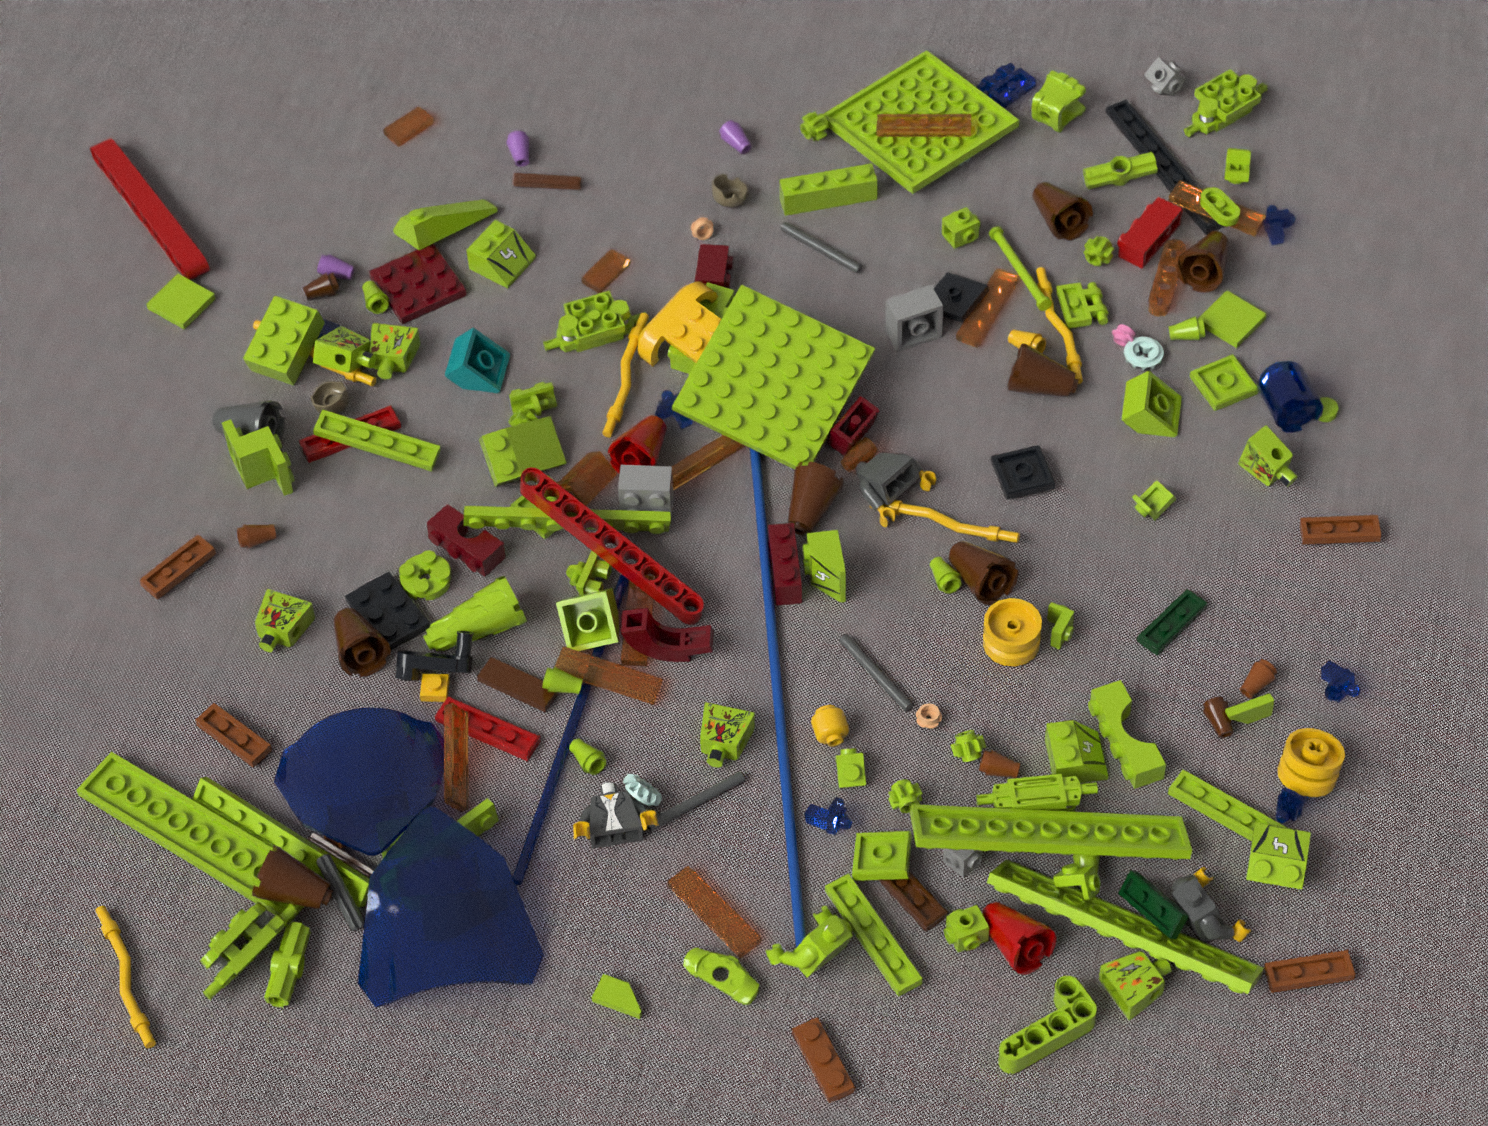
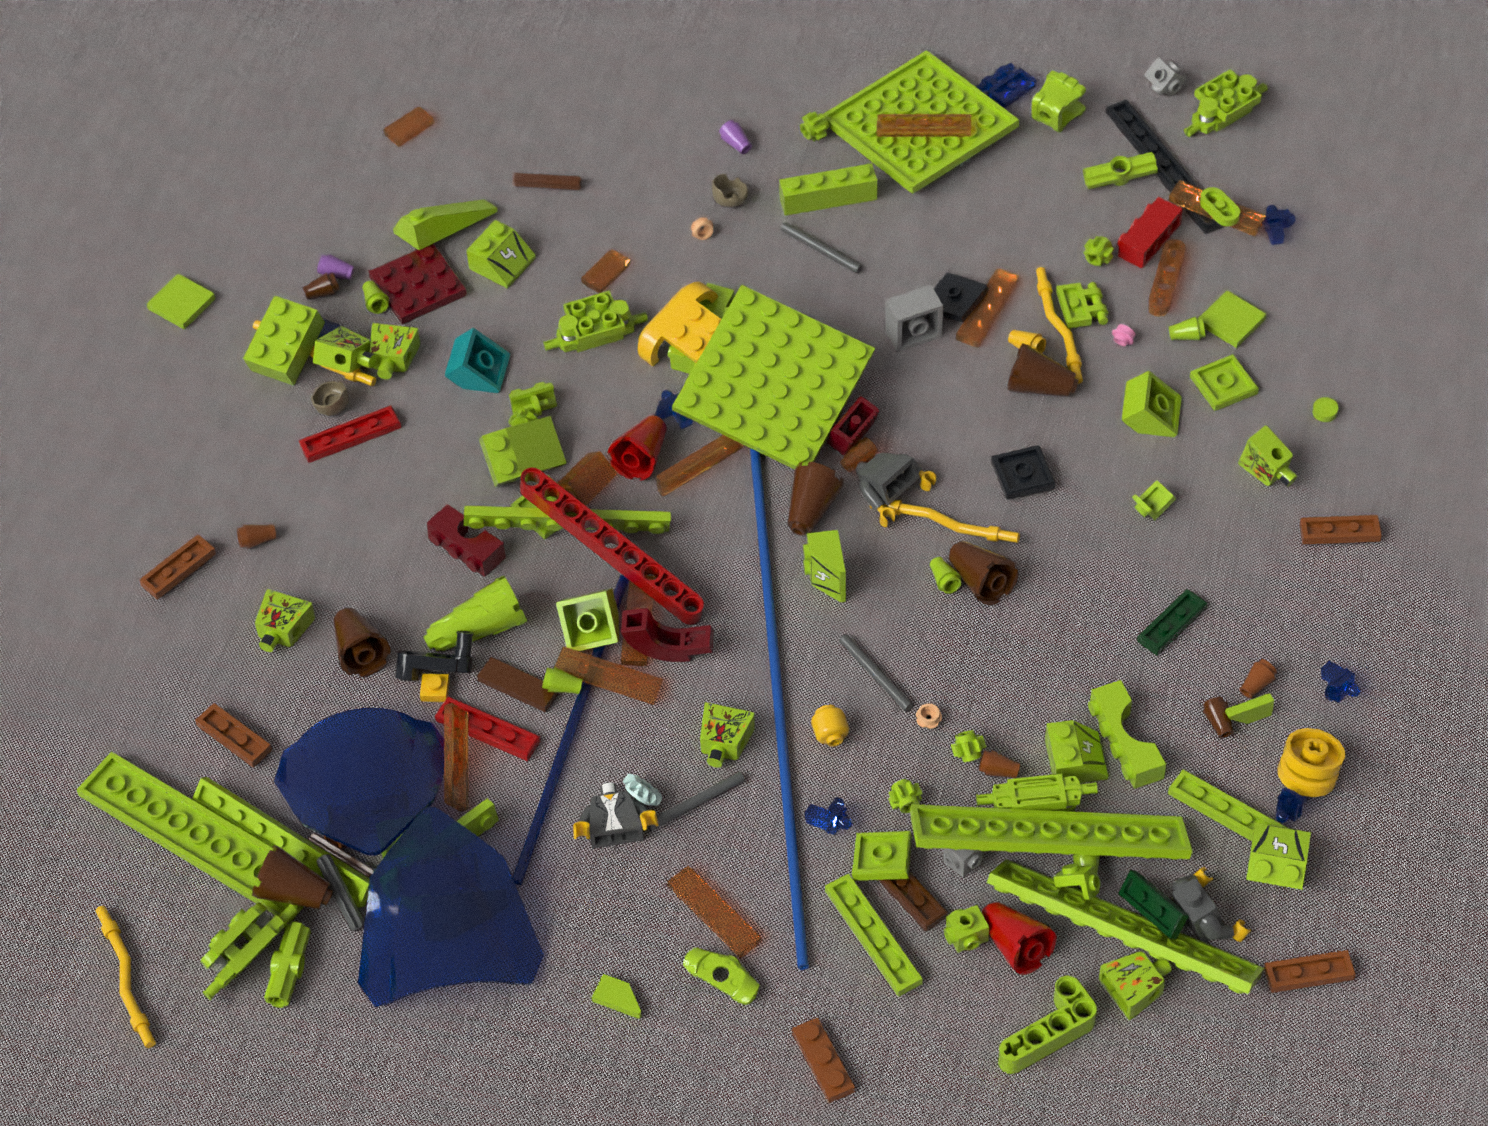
red beam [90,137,210,280] -> none
dark grey cone [212,400,285,442] -> none
lime bracket [222,419,295,496] -> none
lime plate [313,409,441,472] -> none
black plate [345,571,430,650] -> none
lime plate [399,550,452,601] -> none
medium lavender cone [506,130,529,167] -> none
lime hips [566,550,612,595] -> none
lime cone [569,738,606,775] -> none
yellow bar [602,313,649,438] -> none
light grey brick [618,465,674,522] -> none
dark red brick [695,244,734,288] -> none
lime torso [765,906,853,978] -> none
dark red arch [768,523,802,606] -> none
lime bracket [835,748,866,788] -> none
lime brick [941,207,980,249] -> none
yellow wheel [983,598,1042,667] -> none
lime bar [989,226,1052,311] -> none
reddish brown cone [1032,182,1093,241] -> none
lime bracket [1047,602,1074,649] -> none
light aqua gear [1124,337,1164,371] -> none
reddish brown cone [1176,231,1229,293] -> none
lime bracket [1224,148,1251,184] -> none
clear blue cylinder [1257,360,1324,433] -> none

